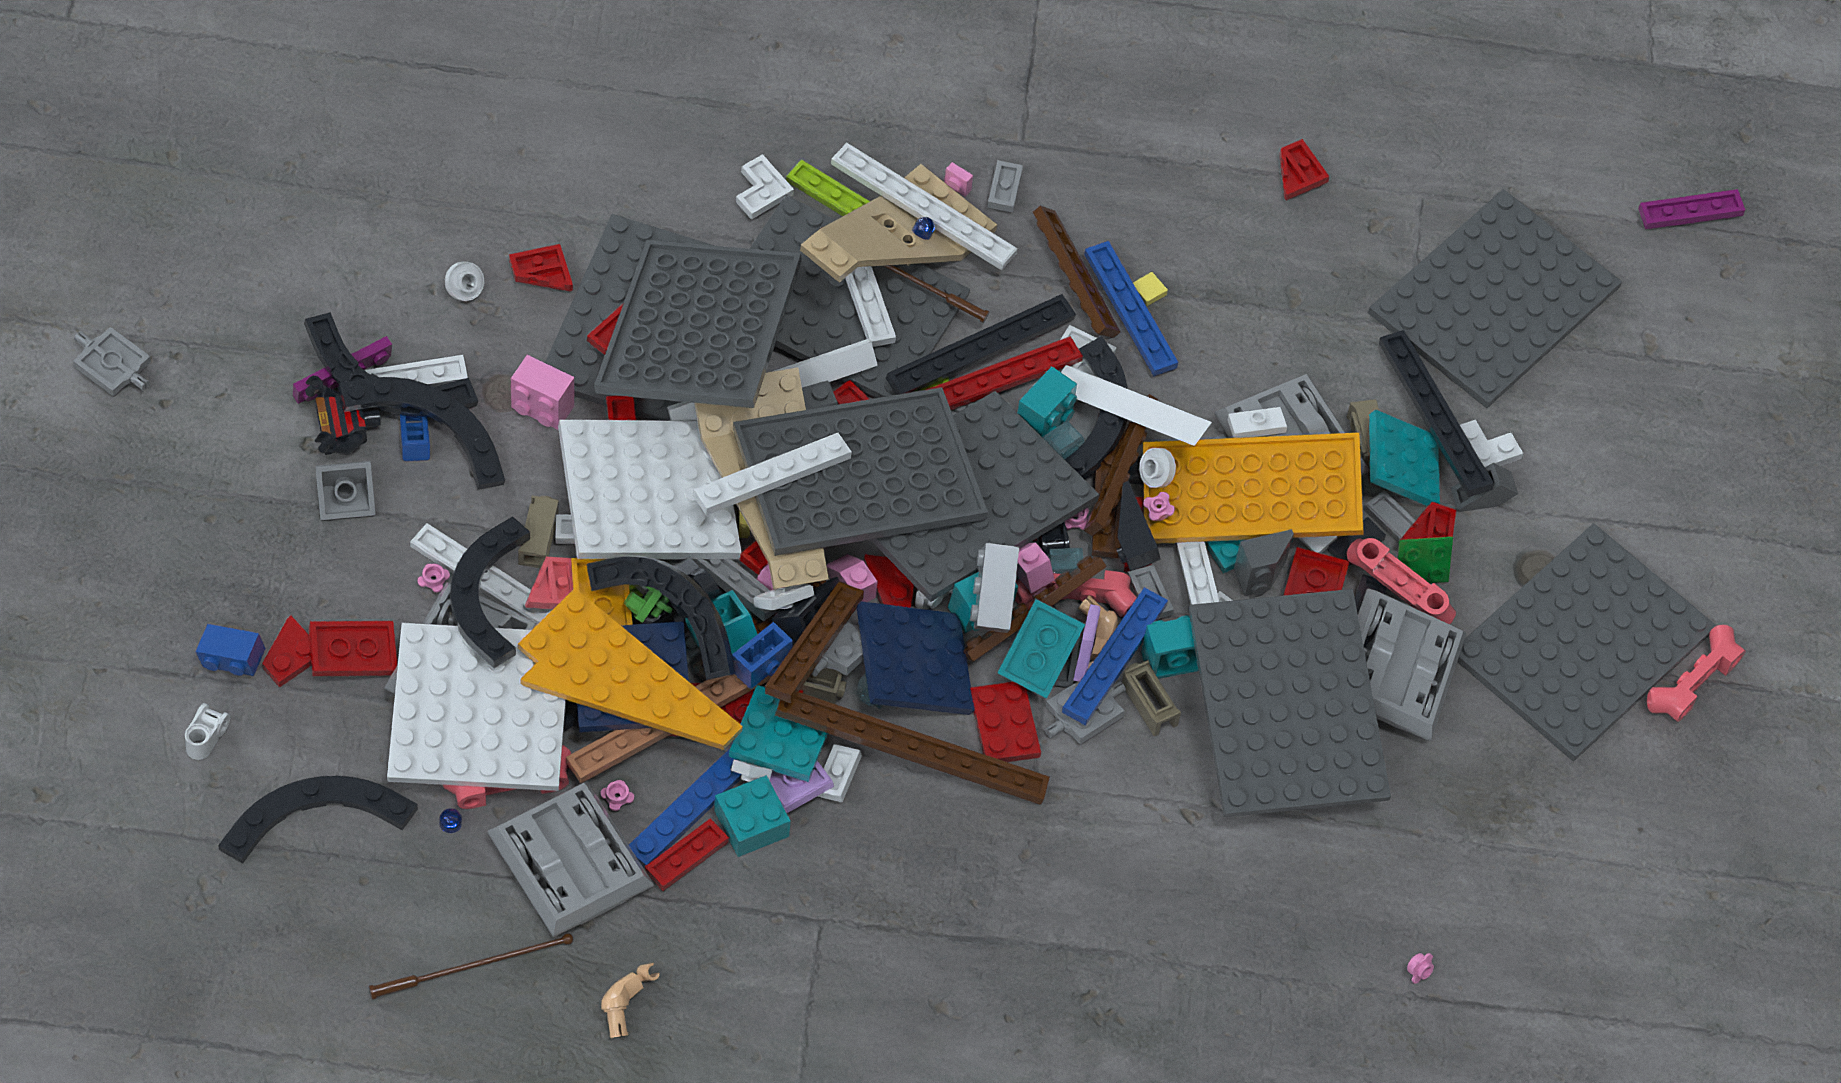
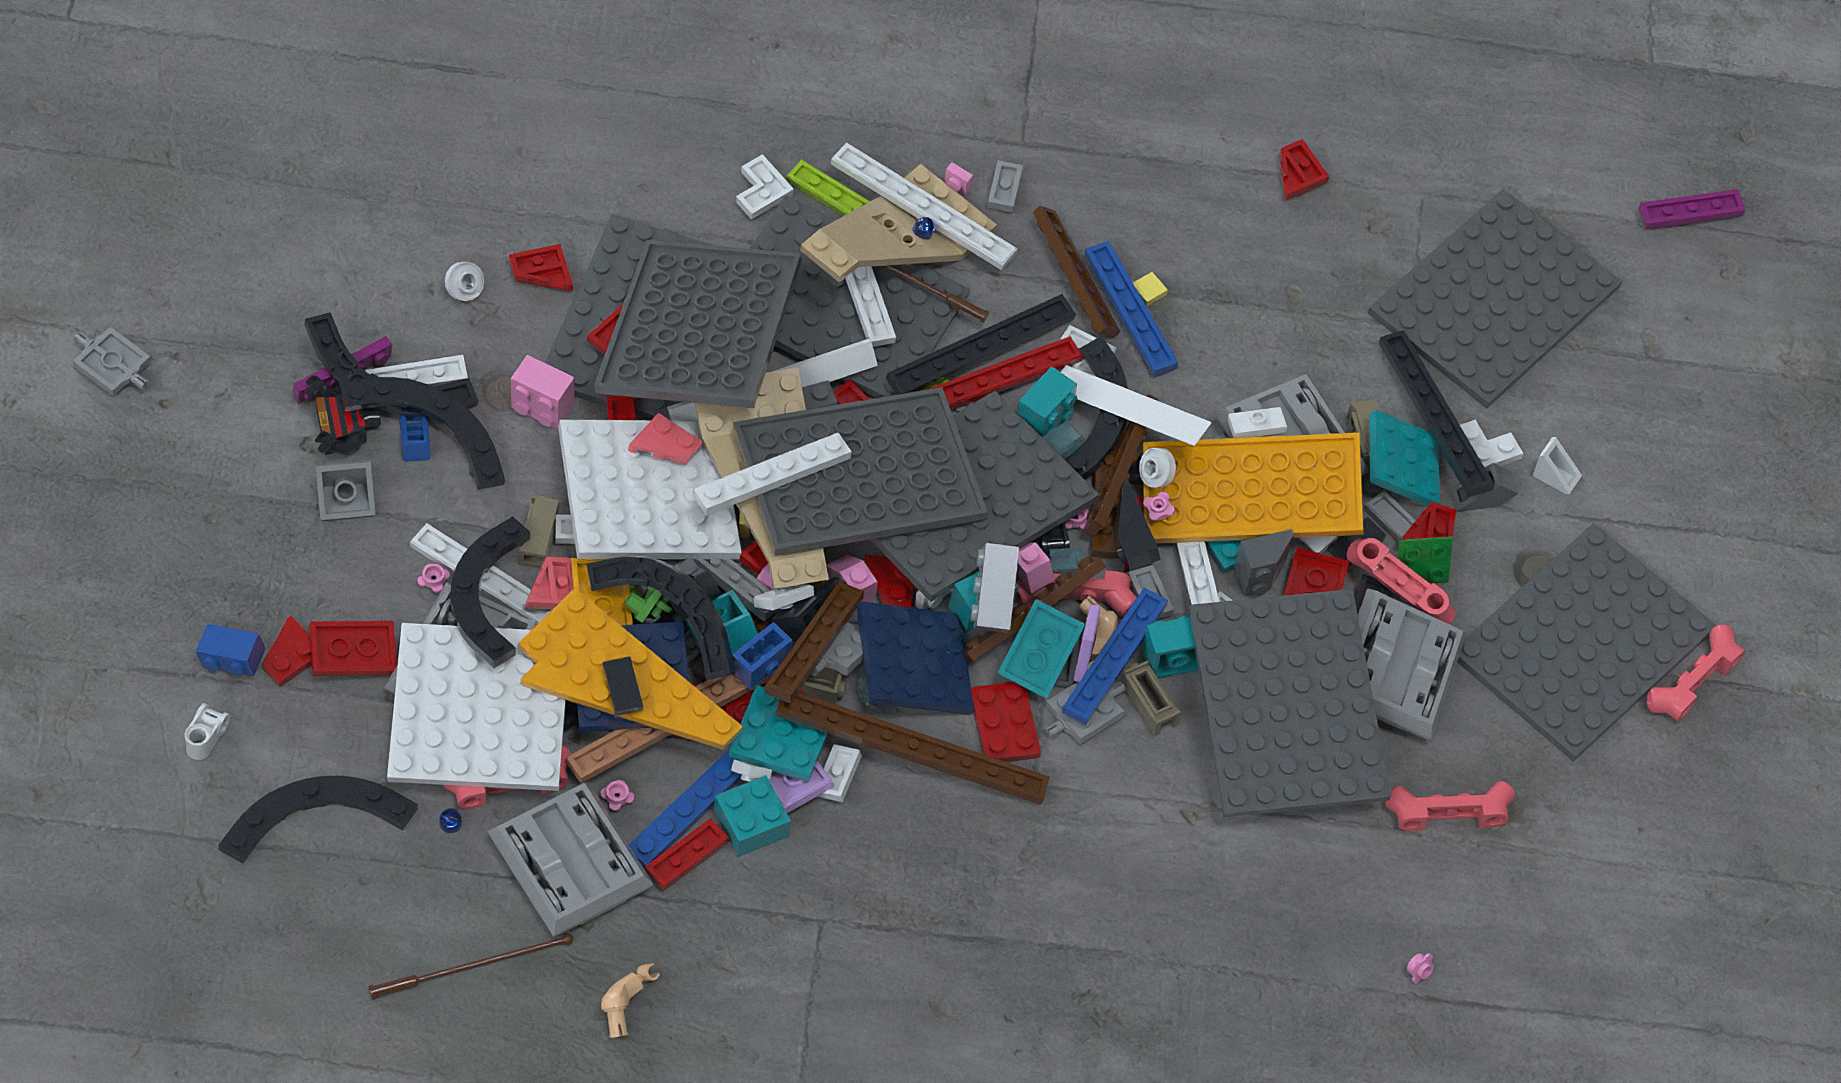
none -> black tile [602,656,643,716]
none -> coral wing [628,413,703,464]
none -> coral plate [1385,781,1515,831]
none -> white slope [1533,437,1582,494]

